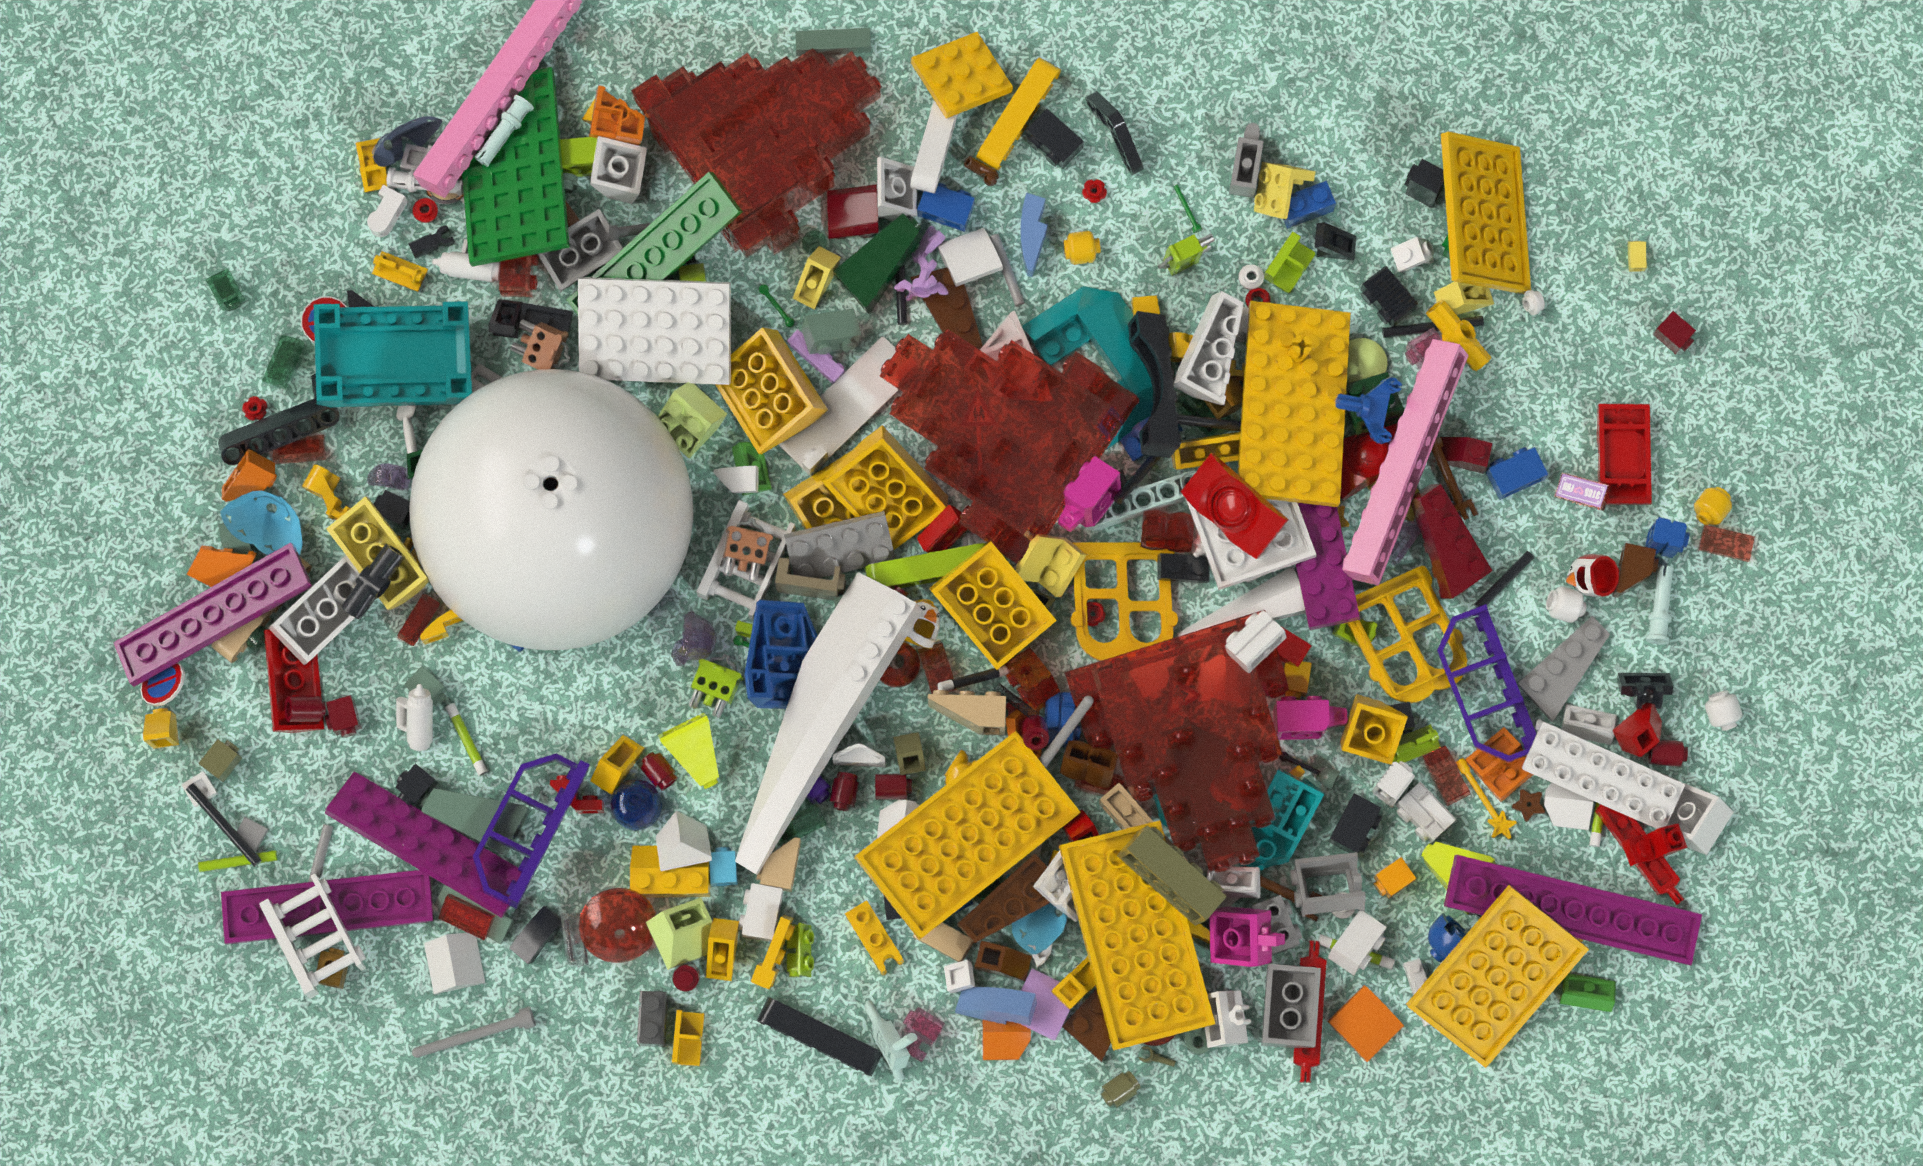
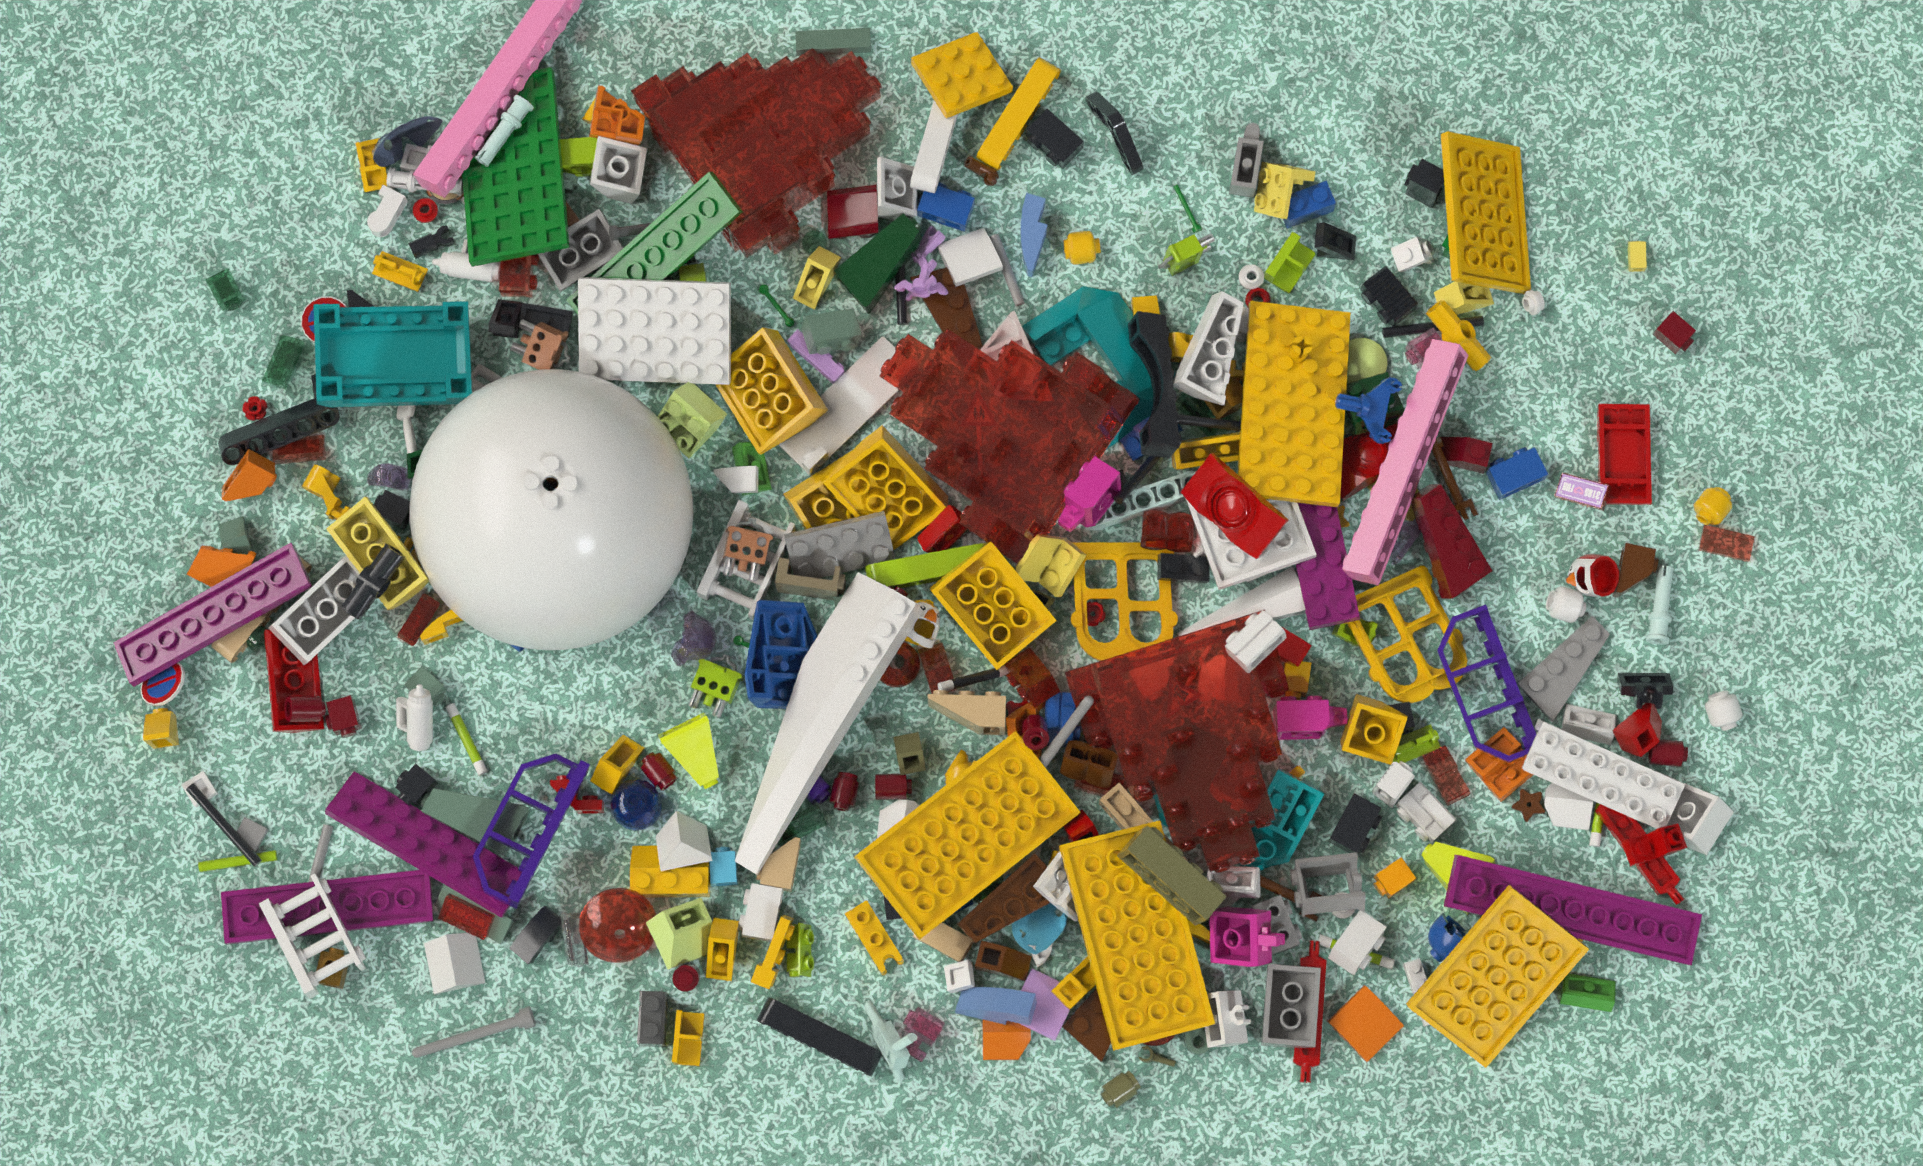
olive brick [198,739,242,782] -> none
medium azure piece [220,491,303,555] -> none
lime tile [735,620,753,638] -> none
white slope [833,742,886,767] -> none
black piece [992,682,1037,719] -> none
red plate [1082,179,1107,203] -> none
hinge [1279,752,1340,790] -> none
yellow piece [1455,758,1517,840] -> none
black bar [1474,551,1534,608] -> none
blue brick [1645,517,1690,558] -> none

